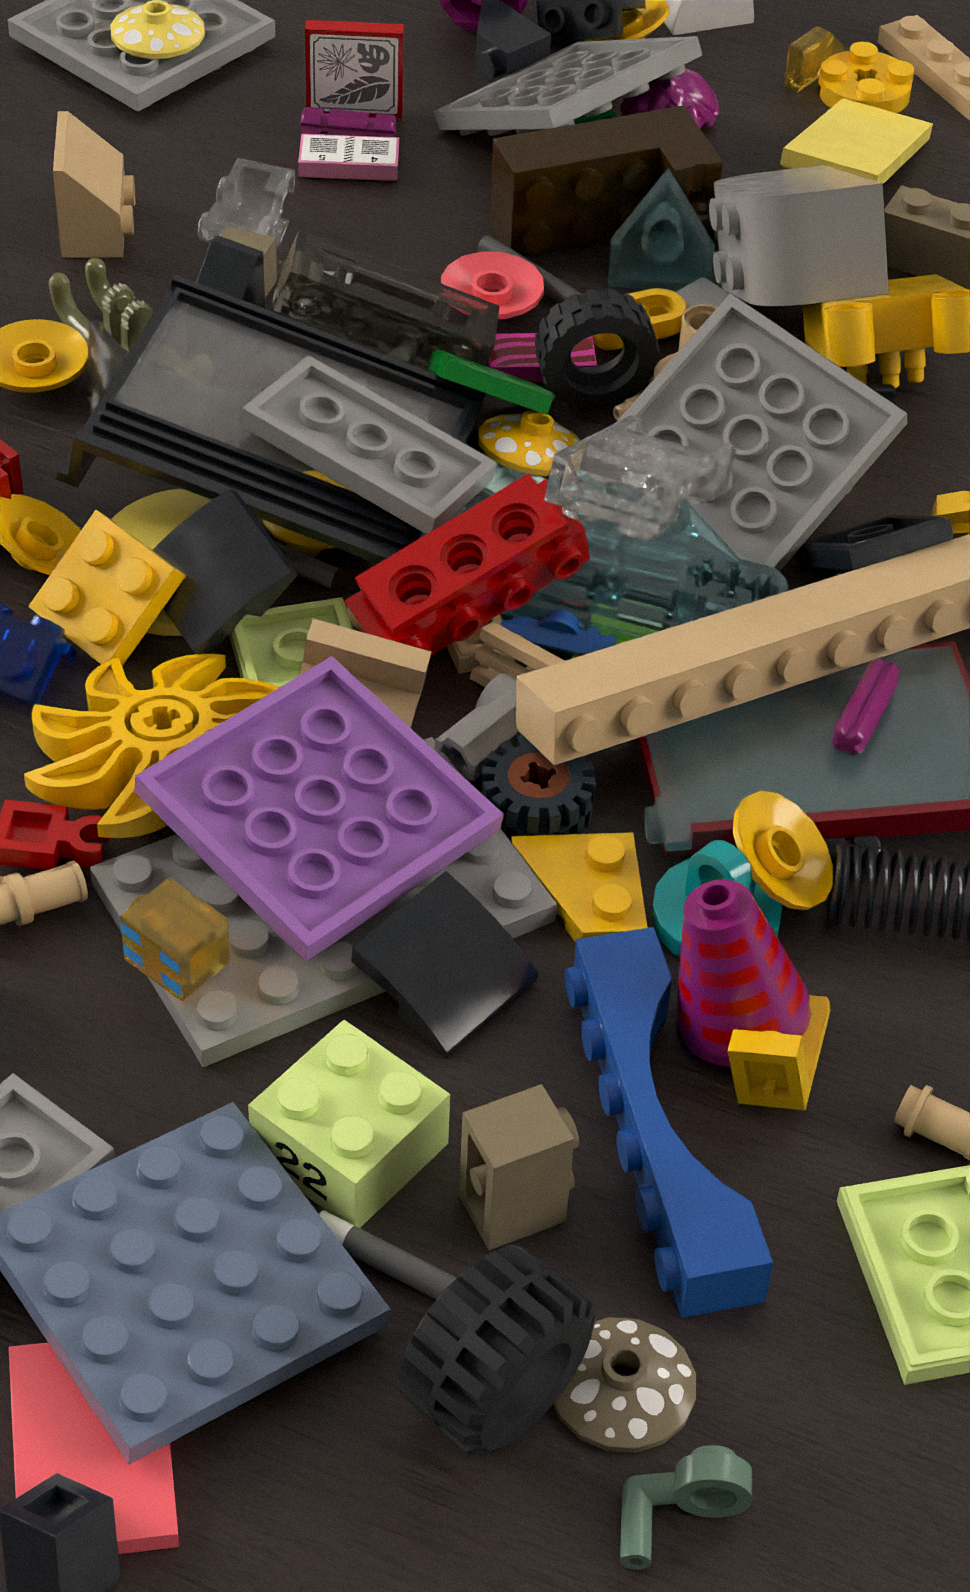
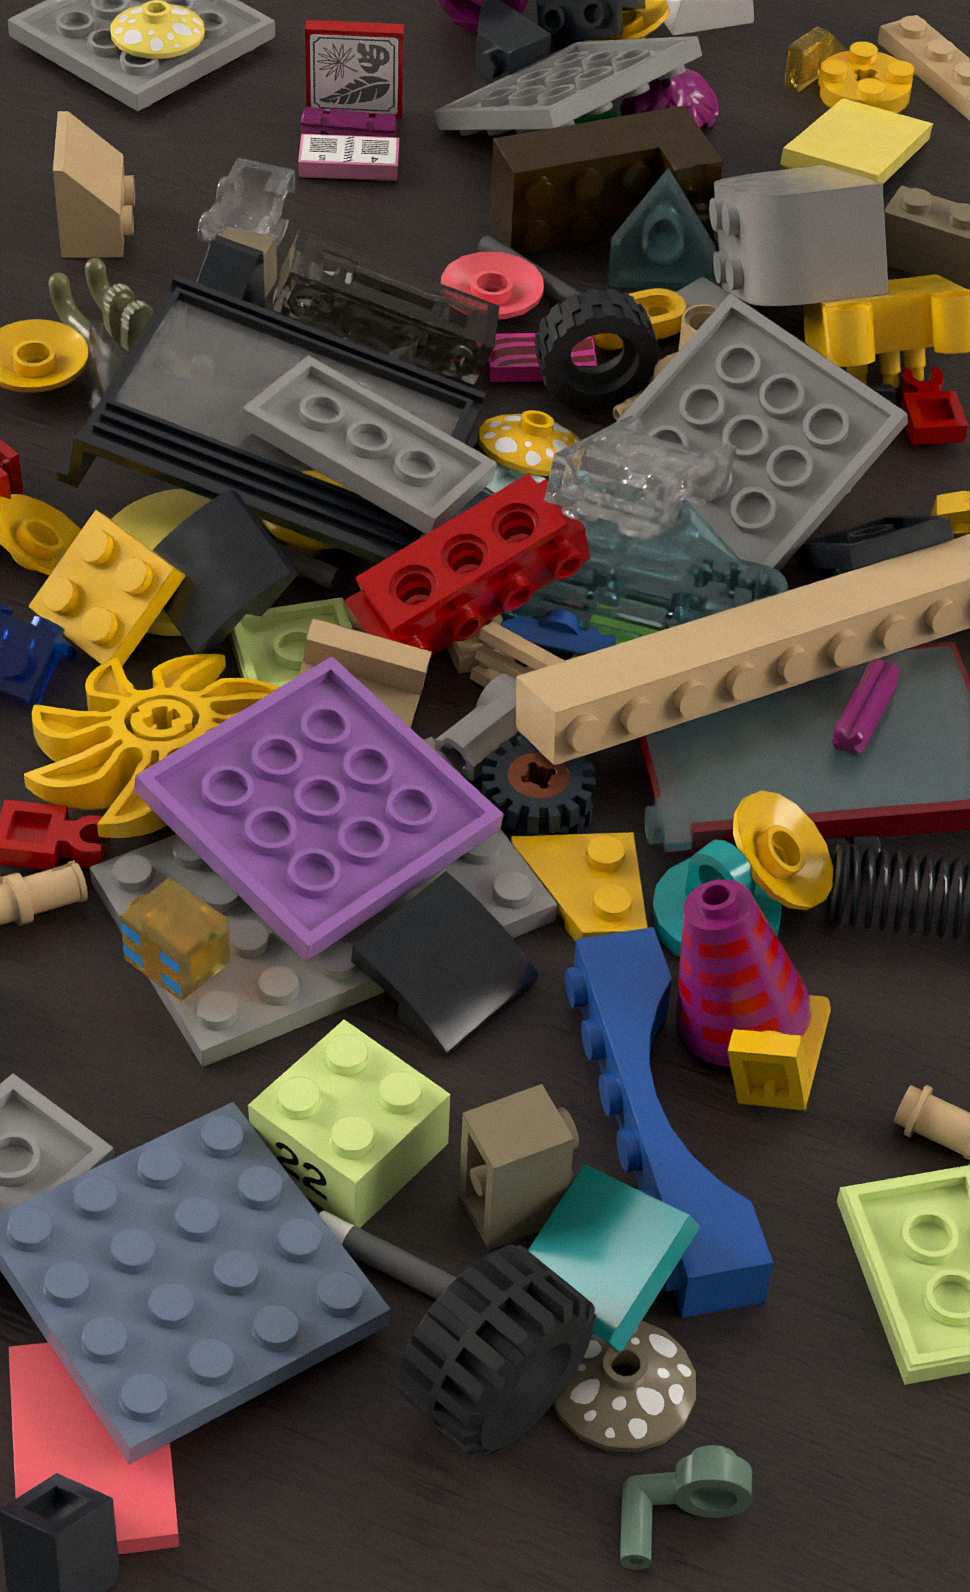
green tile [426,349,554,414] -> none
none -> teal tile [528,1164,701,1353]
none -> red plate [900,367,968,445]

